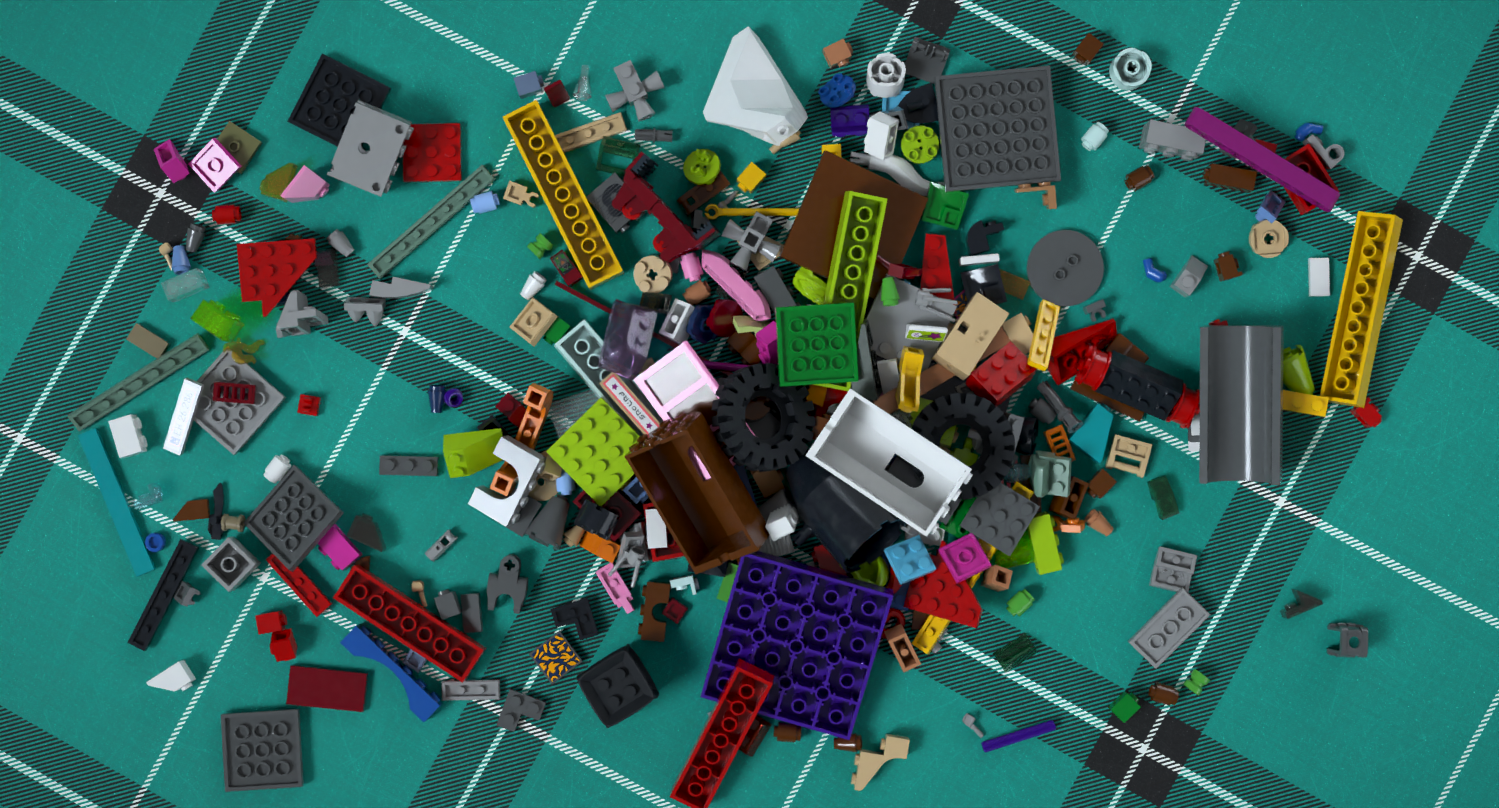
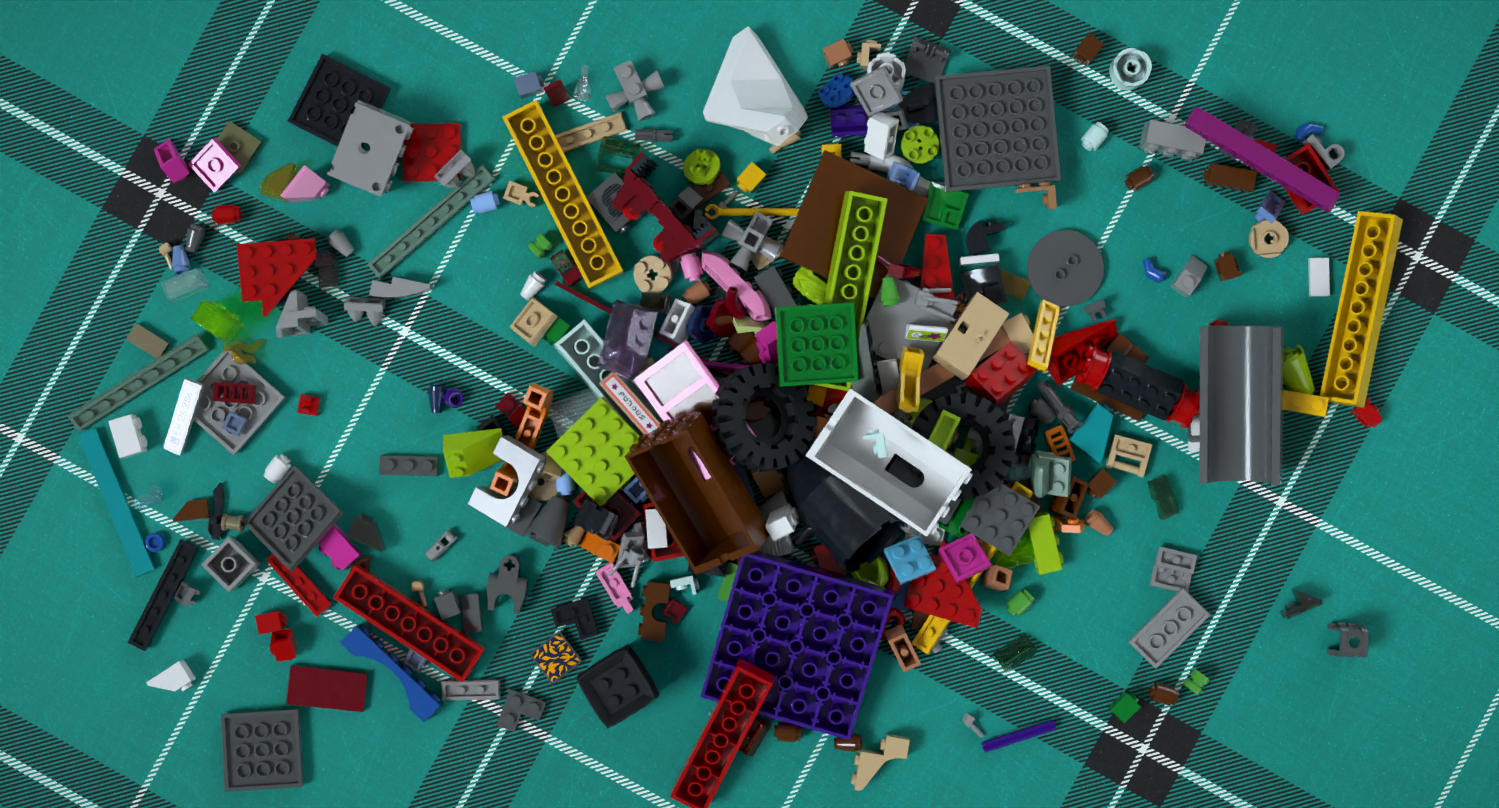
none -> sand blue tile [222,411,249,437]
none -> light grey tile [434,149,475,188]
none -> dark grey brick [669,186,703,220]
none -> dark red arm [725,286,747,320]
none -> light grey tile [850,66,903,117]
none -> tan bracket [857,40,881,70]
none -> light aqua bracket [863,429,888,458]
none -> medium blue bracket [886,161,920,191]
none -> lime plate [928,409,961,451]

